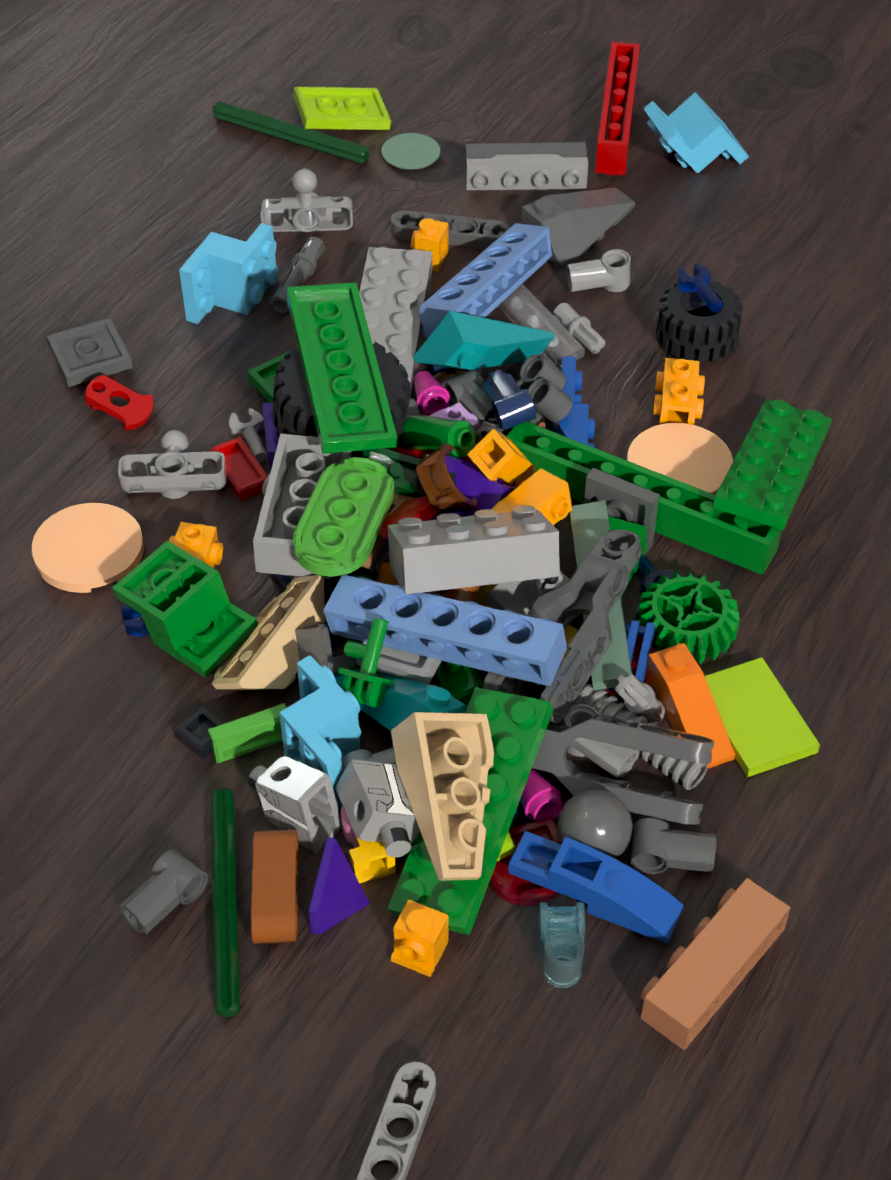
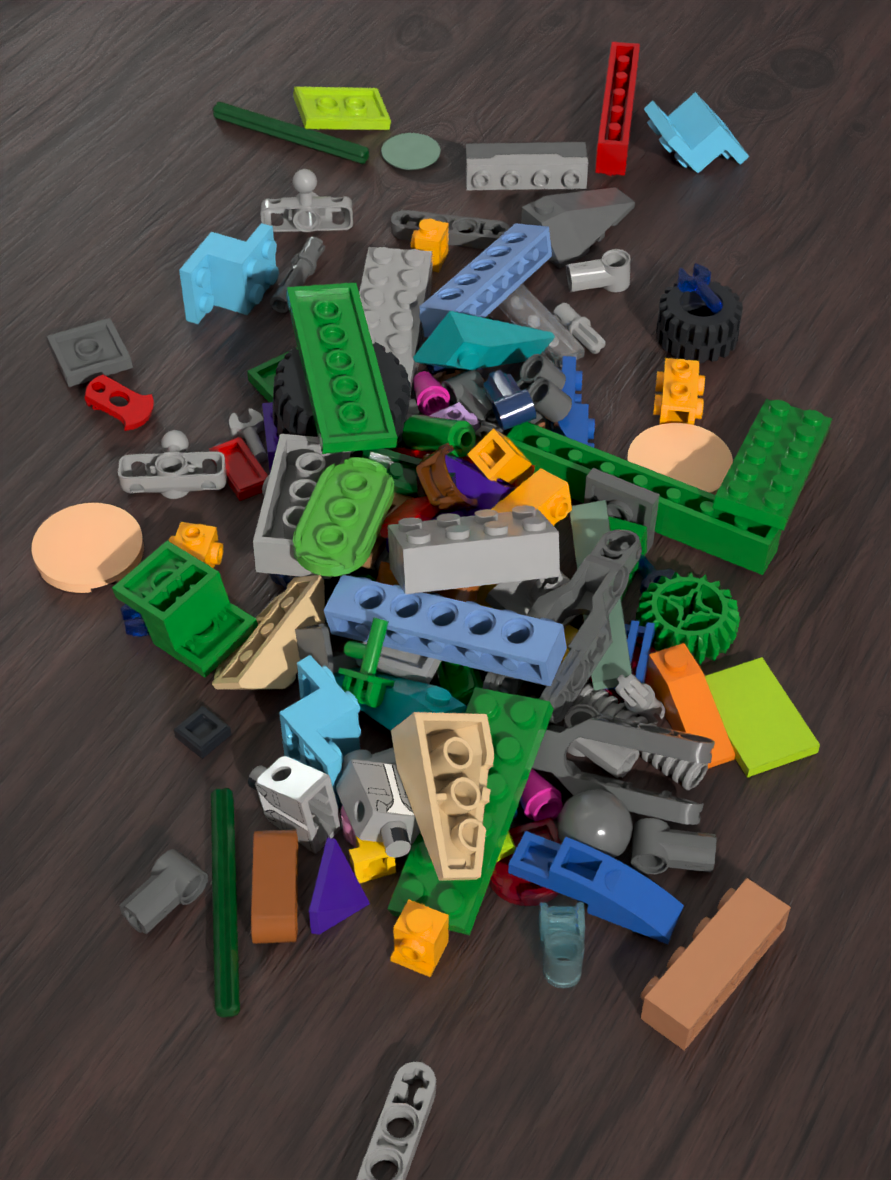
bright green tile [208,703,287,763] -> none

